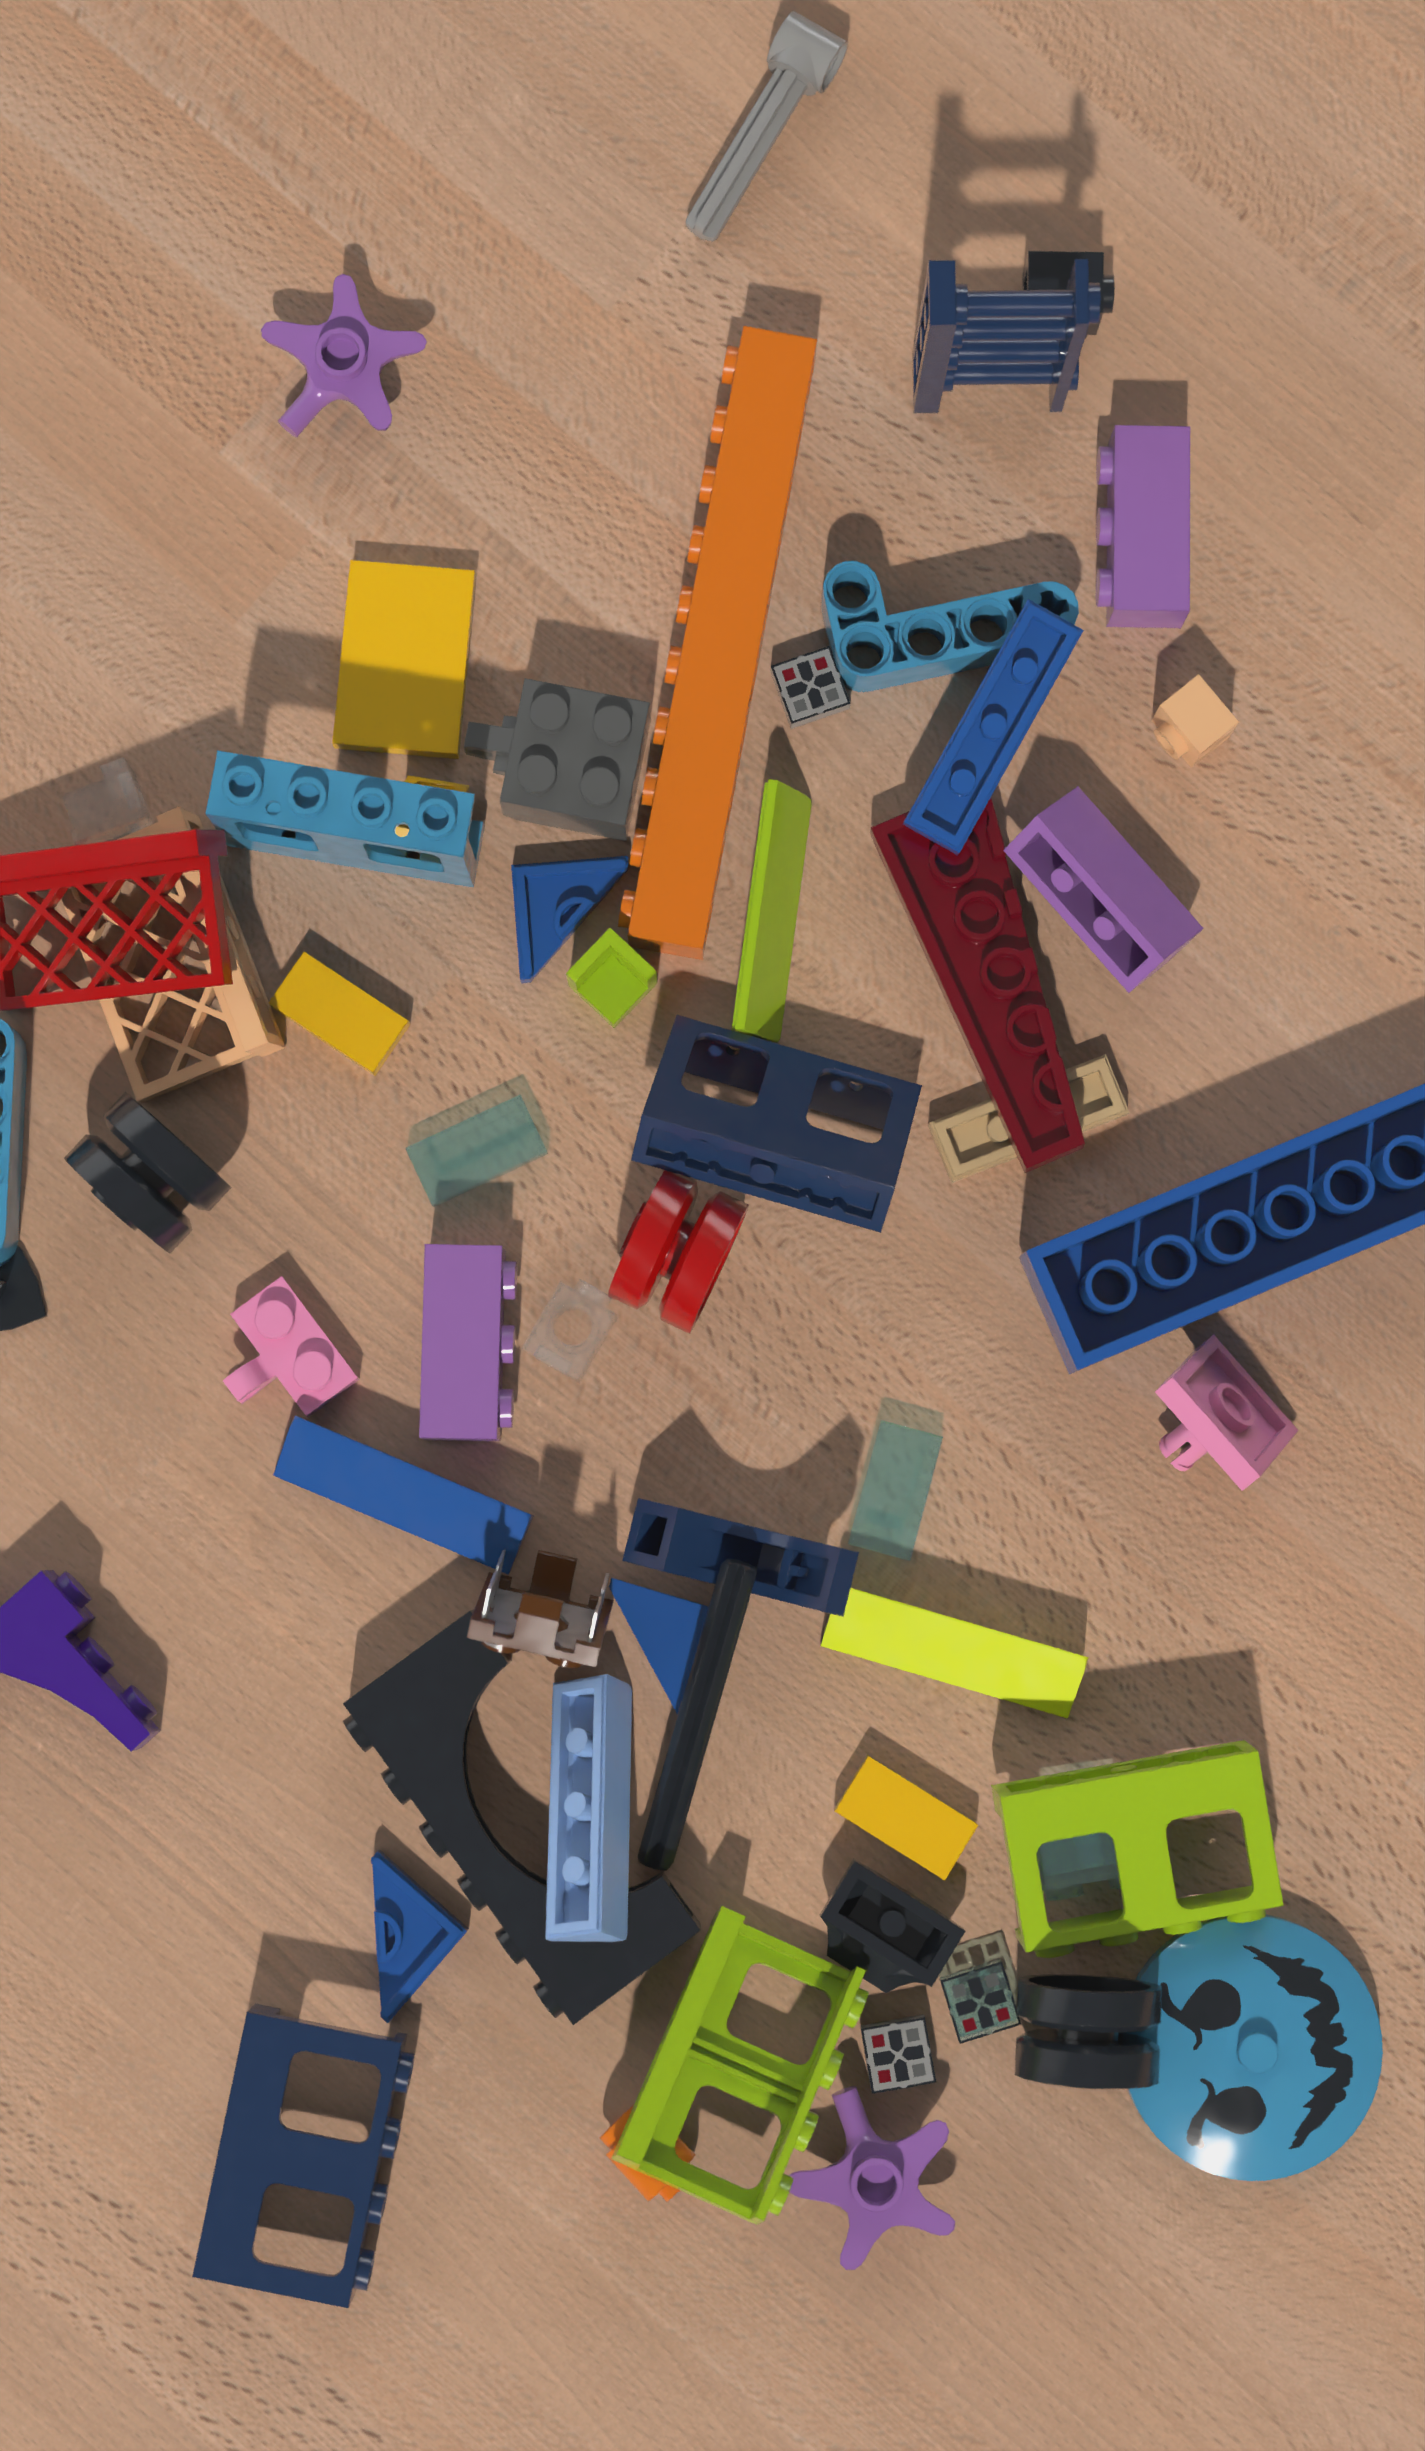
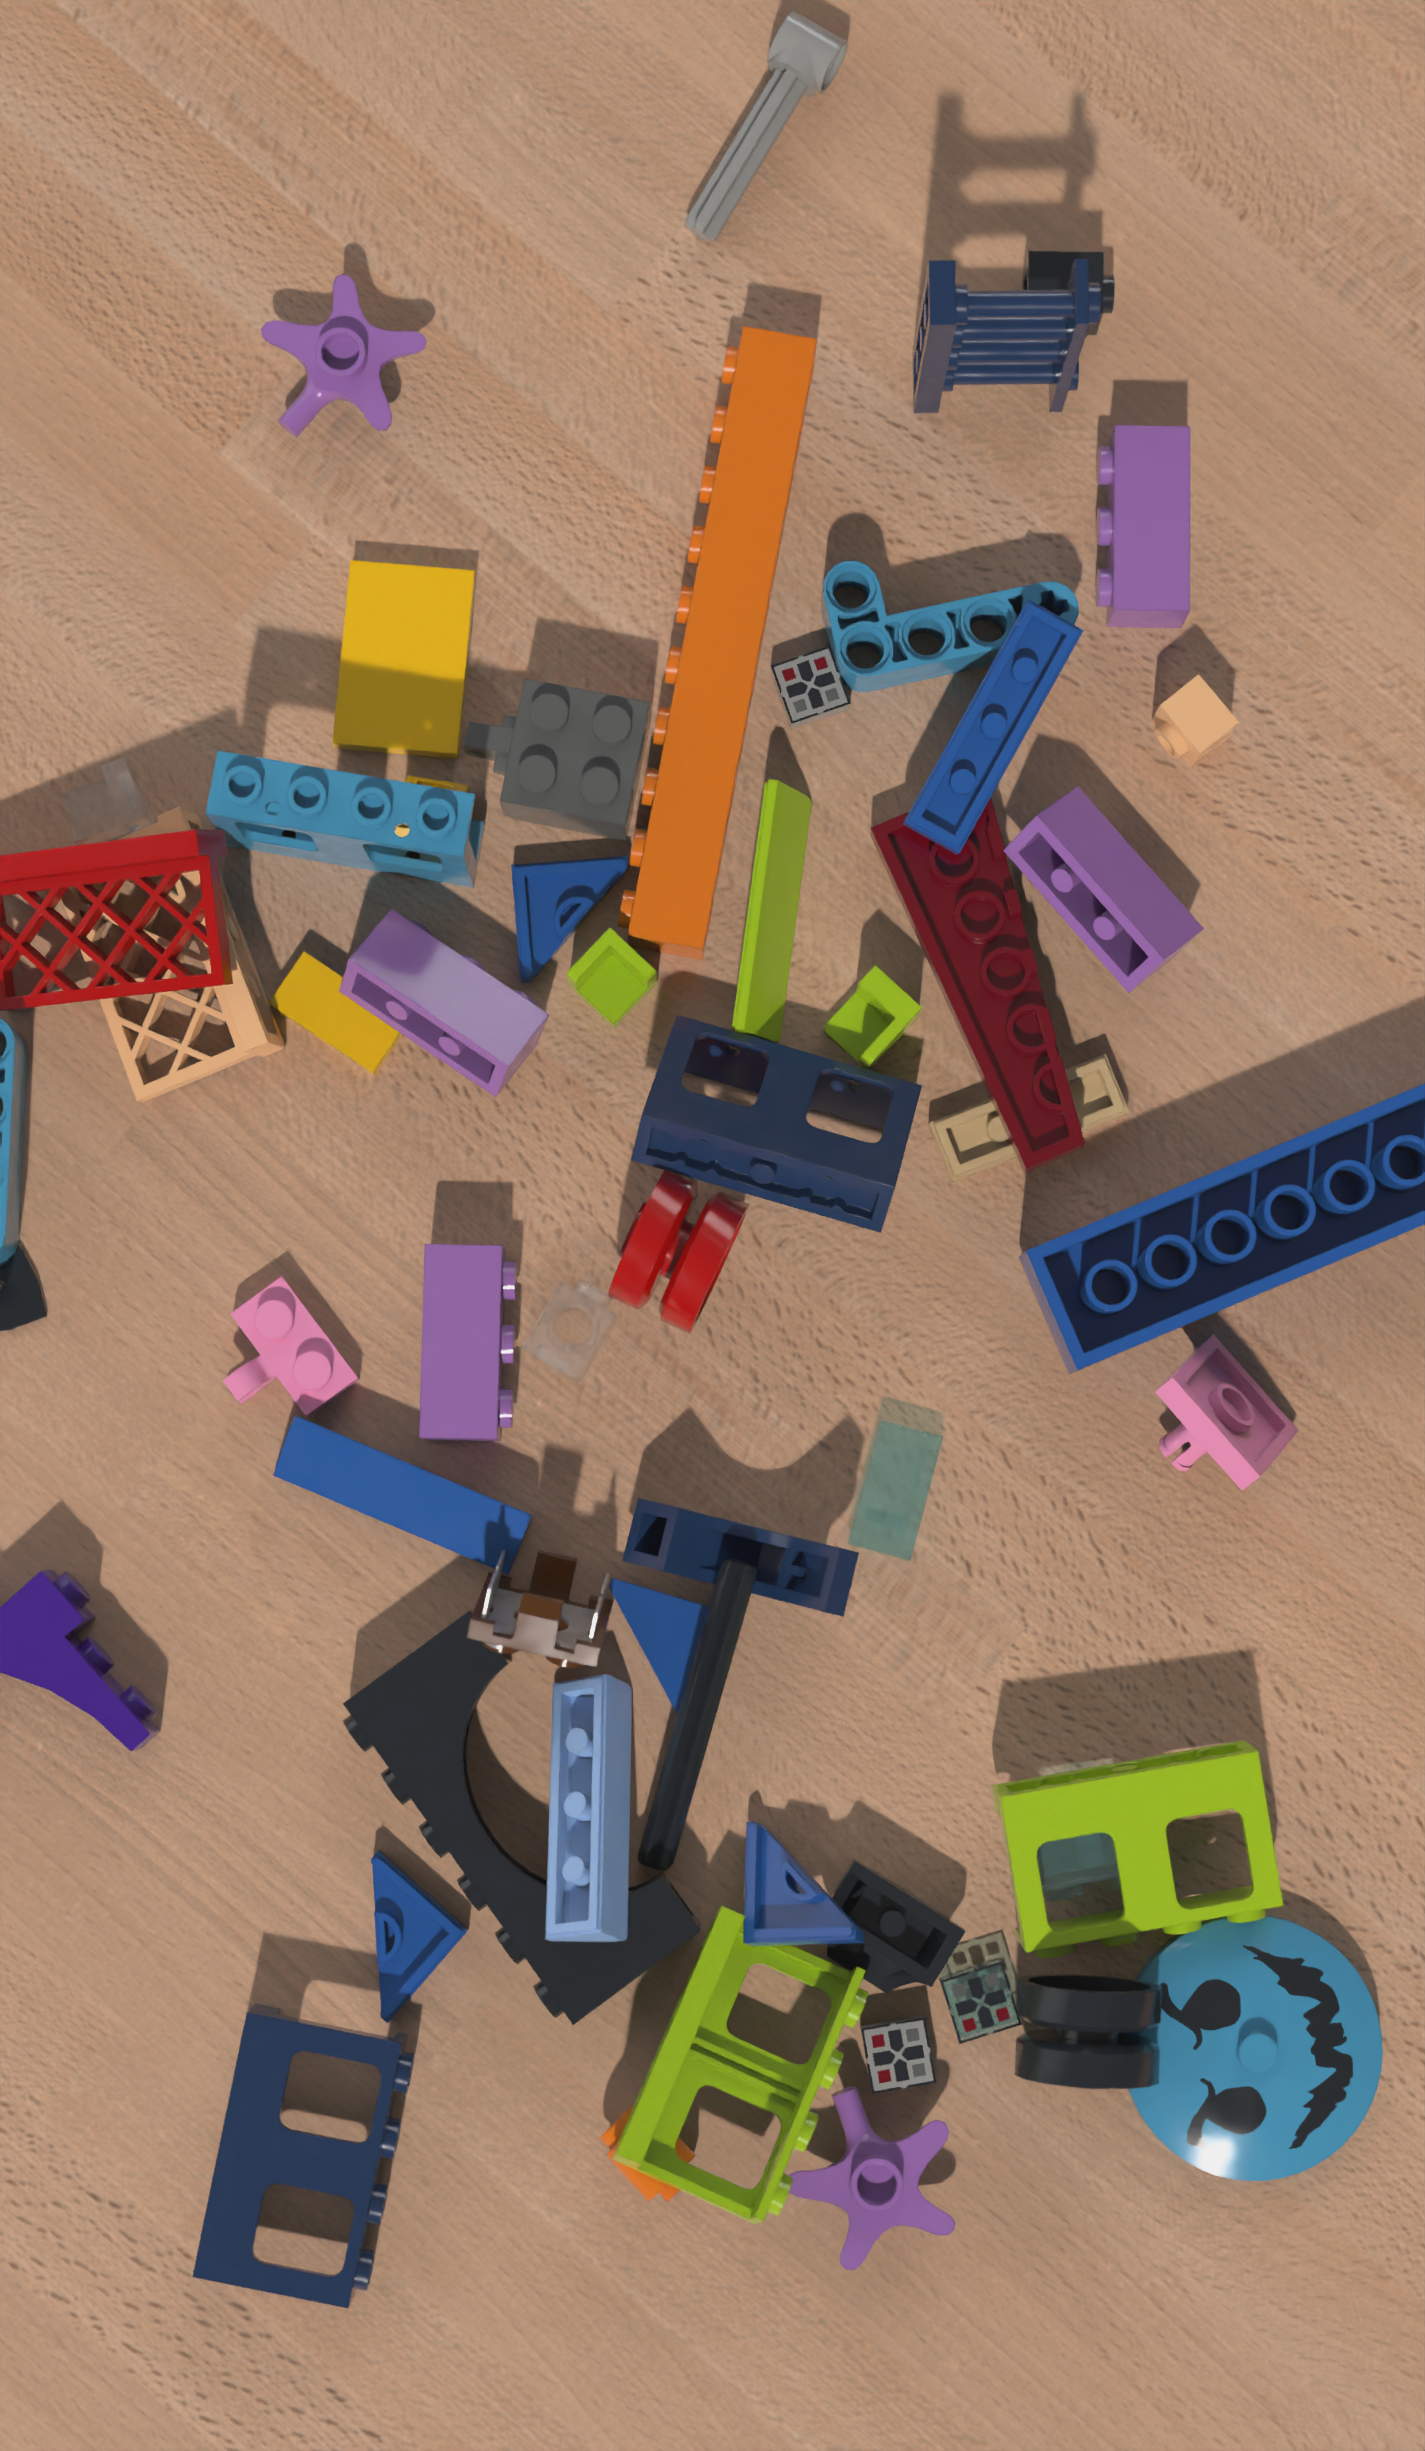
black wheel [64,1092,232,1254] -> none
clear light blue tile [405,1095,548,1207] -> none
neon yellow slope [820,1588,1089,1719] -> none
yellow tile [834,1755,978,1880] -> none
none -> medium lavender brick [339,908,549,1097]
none -> blue tile [743,1821,864,1946]
none -> lime panel [824,965,922,1070]

